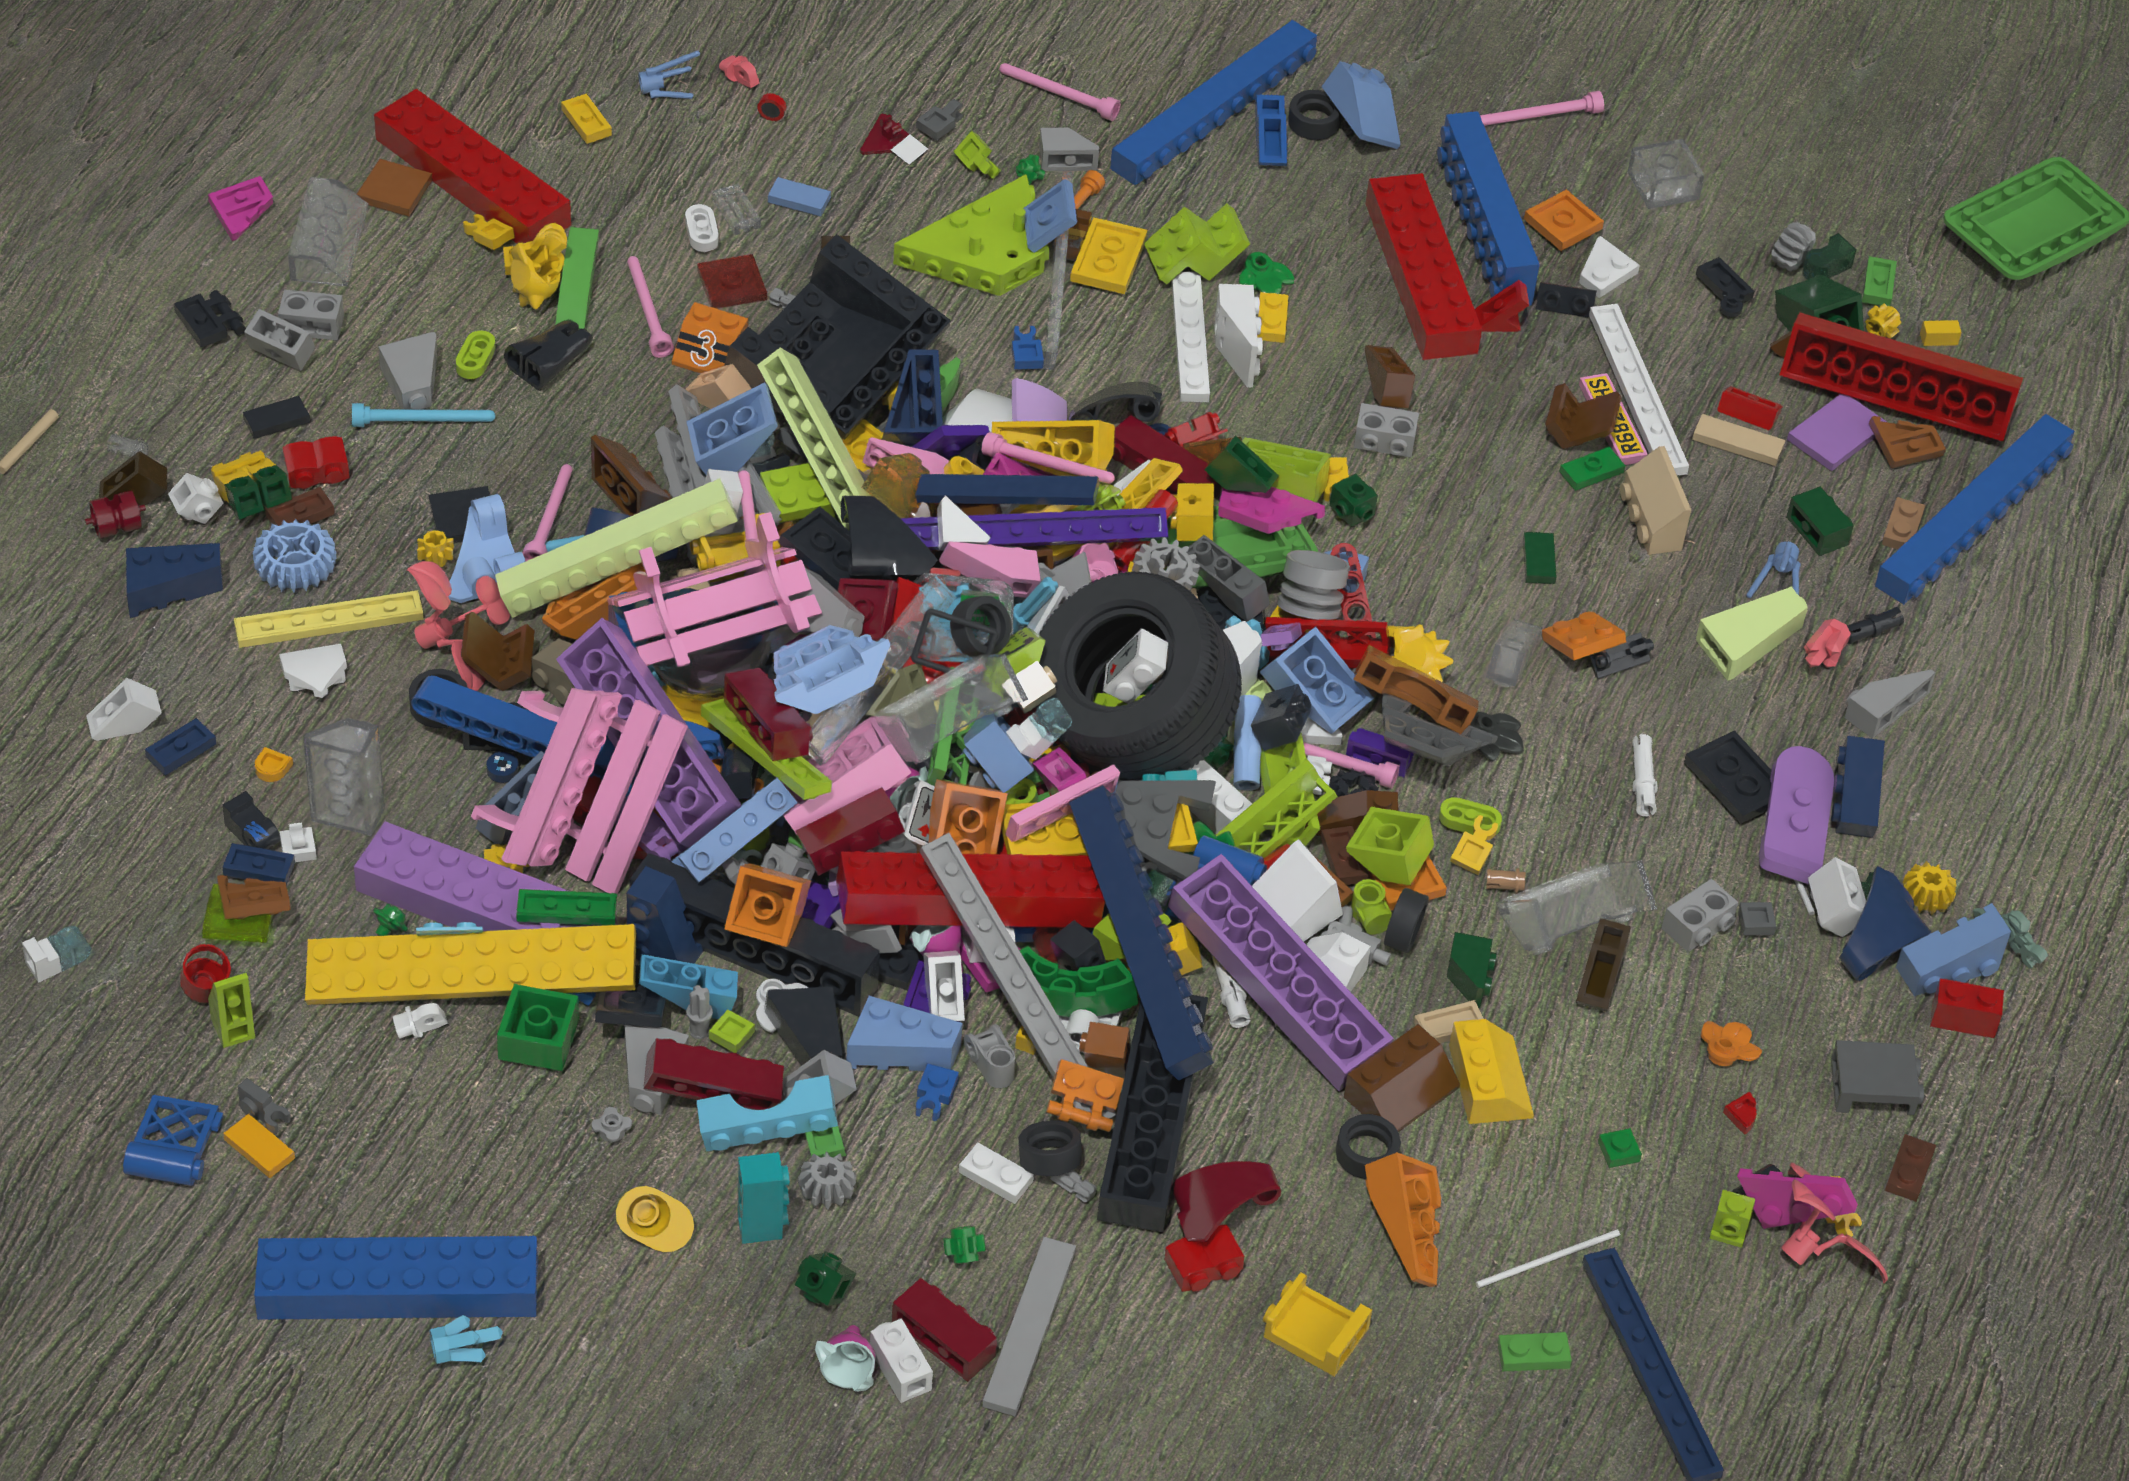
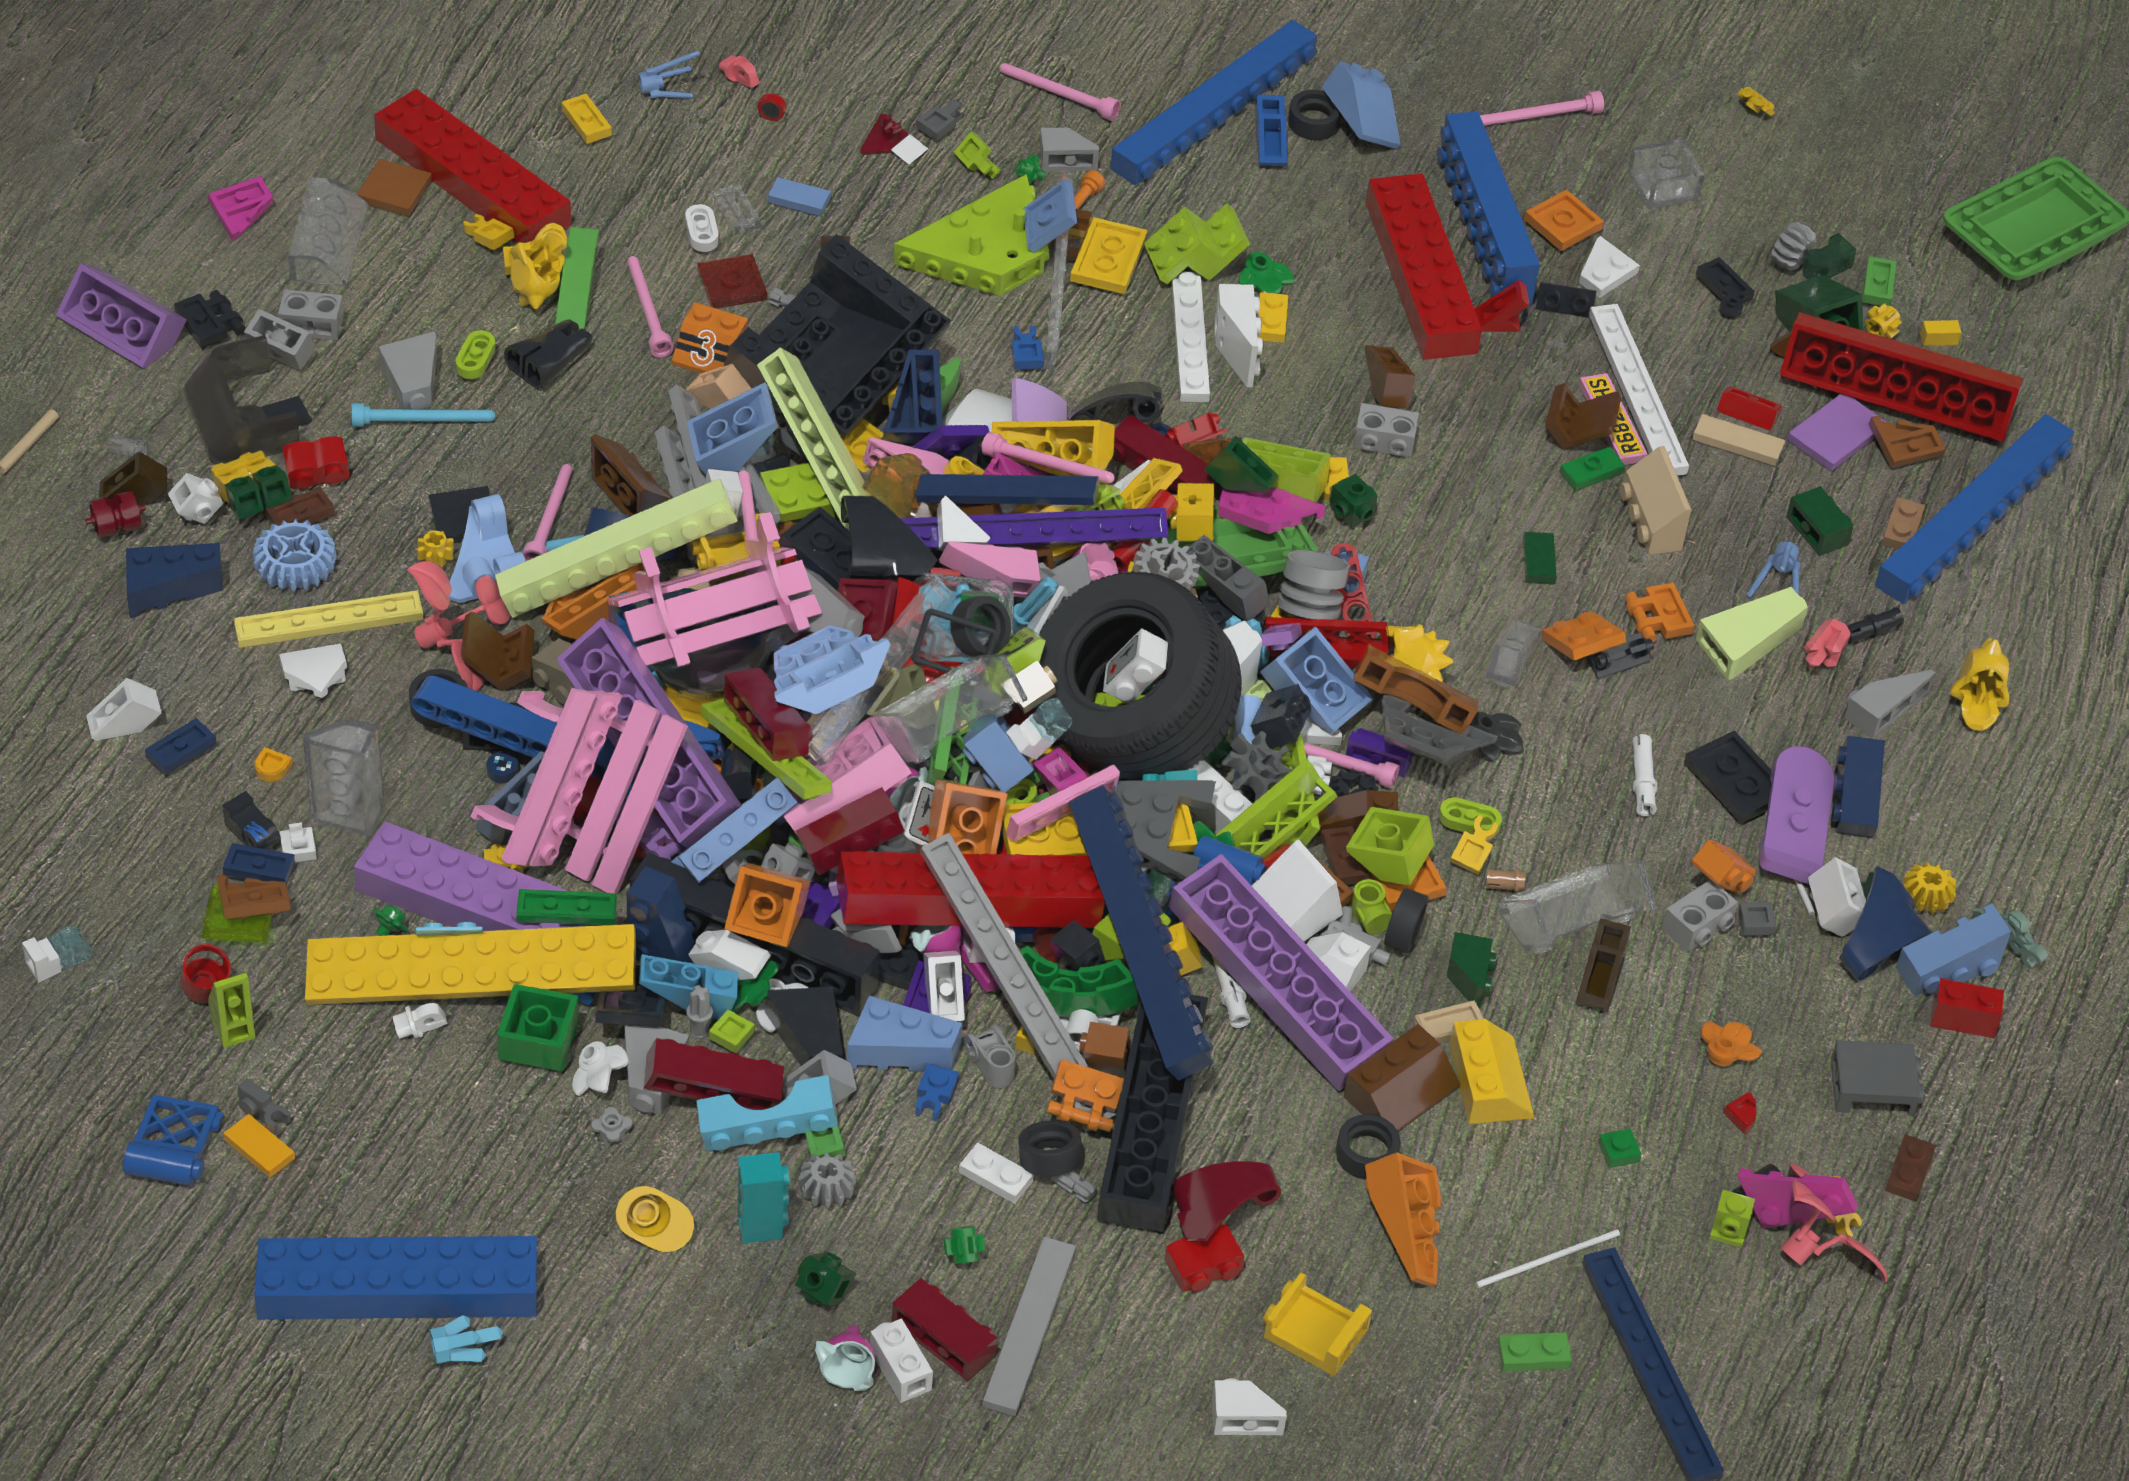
none -> medium lavender slope [56,263,187,368]
none -> clear smoke windscreen [184,335,300,465]
none -> white plate [572,1041,630,1096]
none -> white slope [688,930,771,980]
none -> green plate [731,961,778,1012]
none -> white slope [1212,1378,1287,1435]
none -> dark grey gear [1222,731,1293,801]
none -> orange plate [1625,582,1695,642]
none -> orange brick [1691,839,1756,895]
none -> yellow piece [1738,87,1775,116]
none -> yellow head [1950,638,2009,731]

